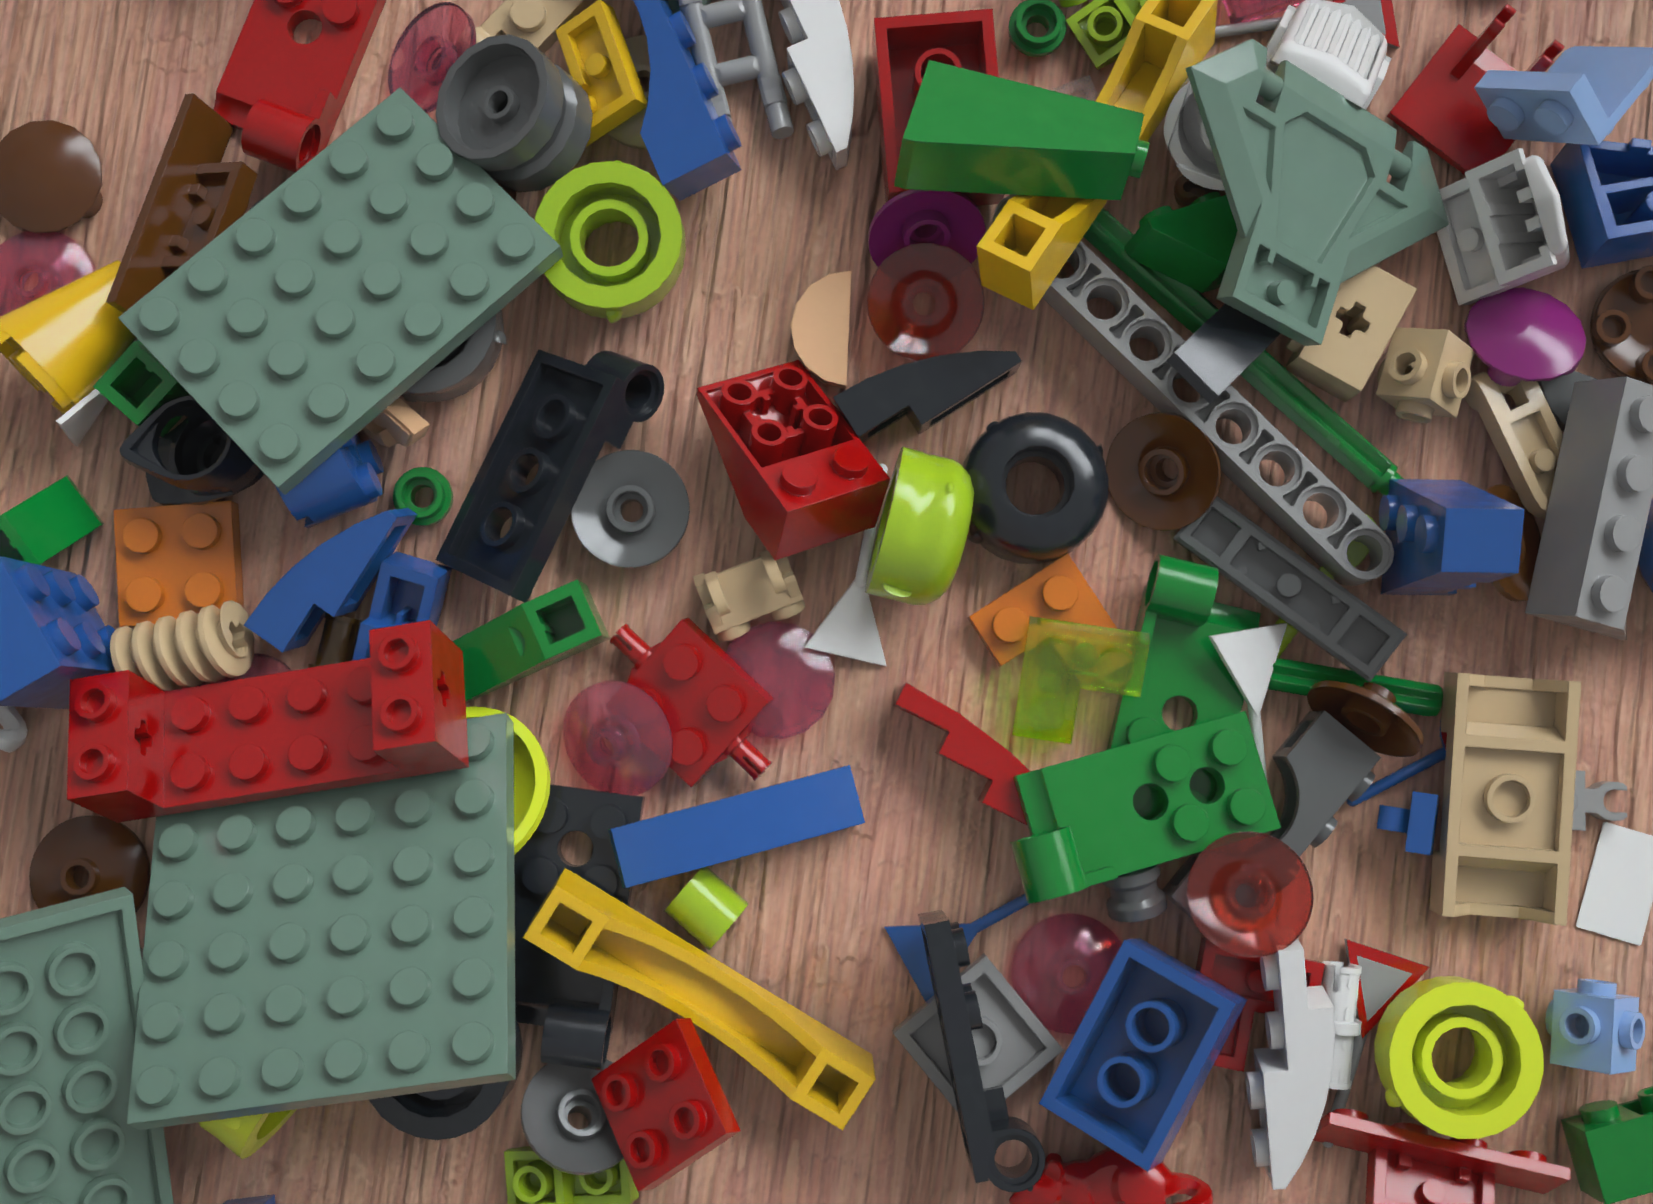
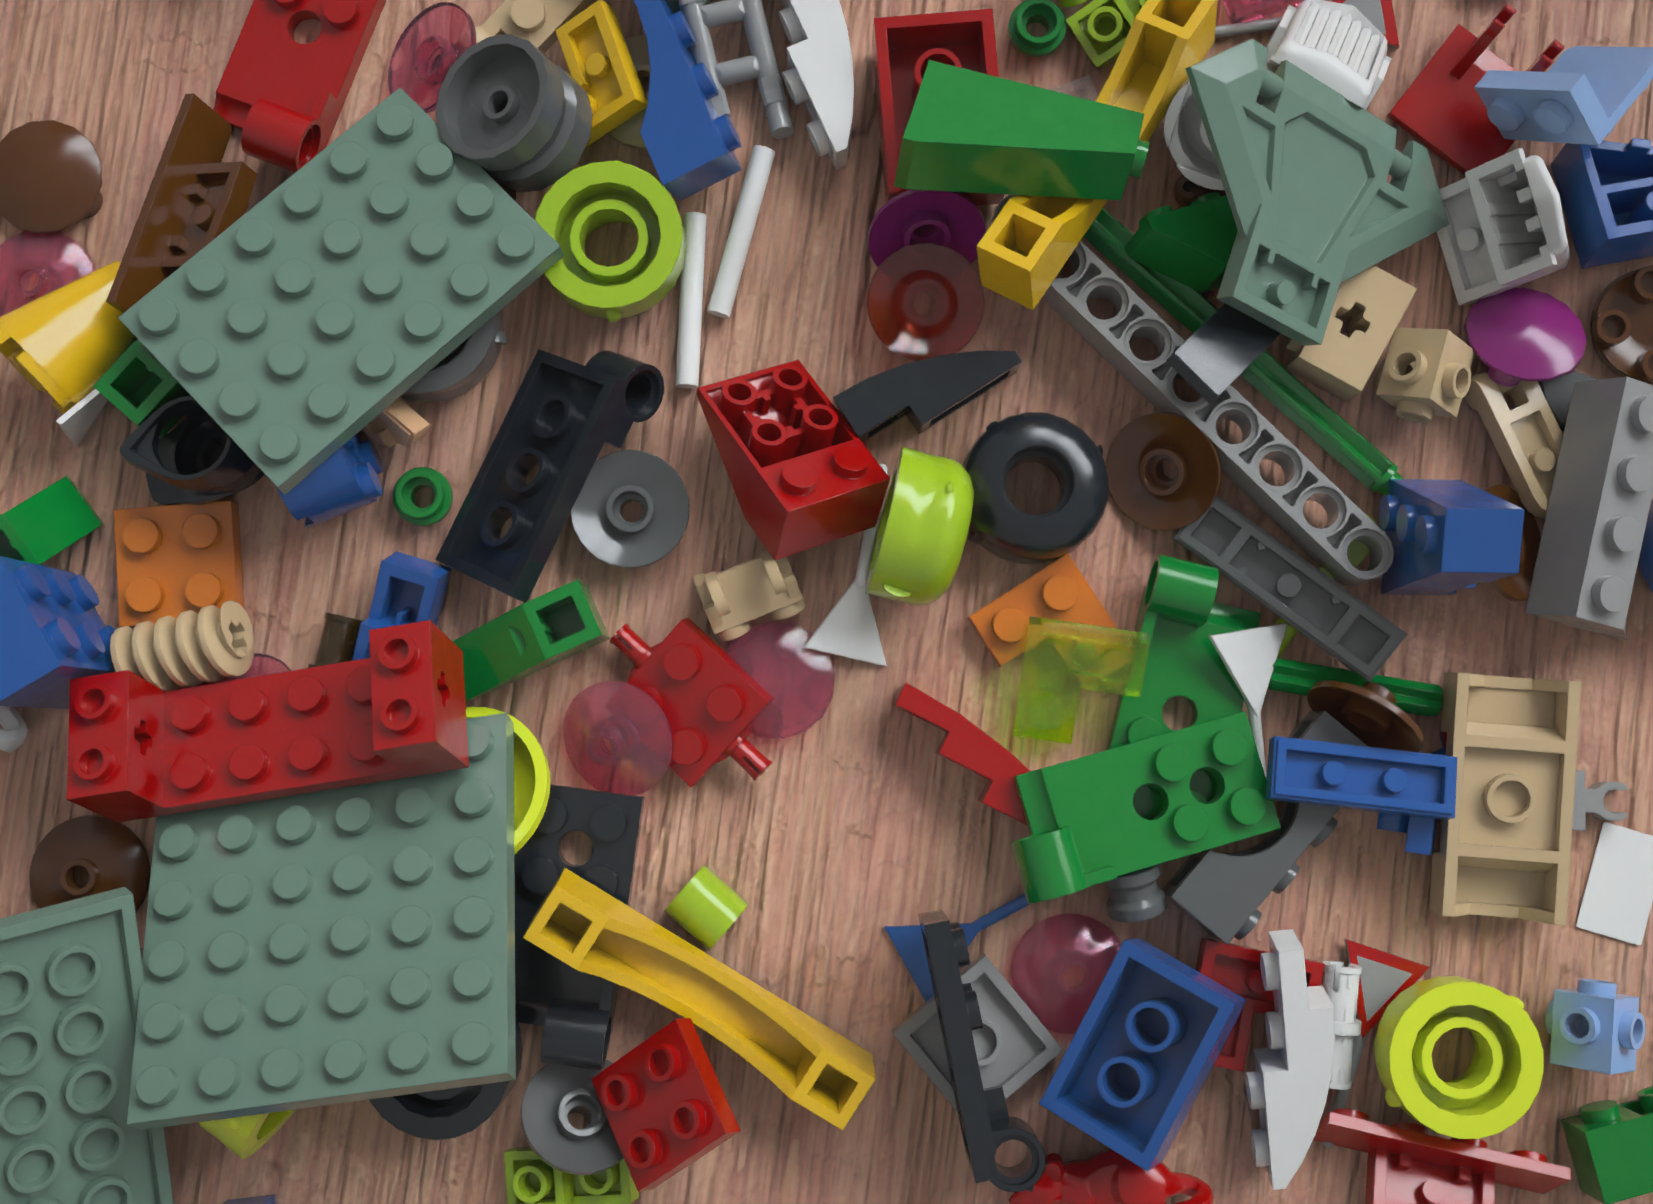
blue slope [244,508,418,653] -> none
blue slope [608,765,865,888] -> none
light nougat tile [791,271,852,389] -> none
clear red dish [1187,831,1314,957] -> none
none -> white bar [675,212,707,389]
none -> white bar [707,145,775,318]
none -> blue tile [1265,736,1457,820]

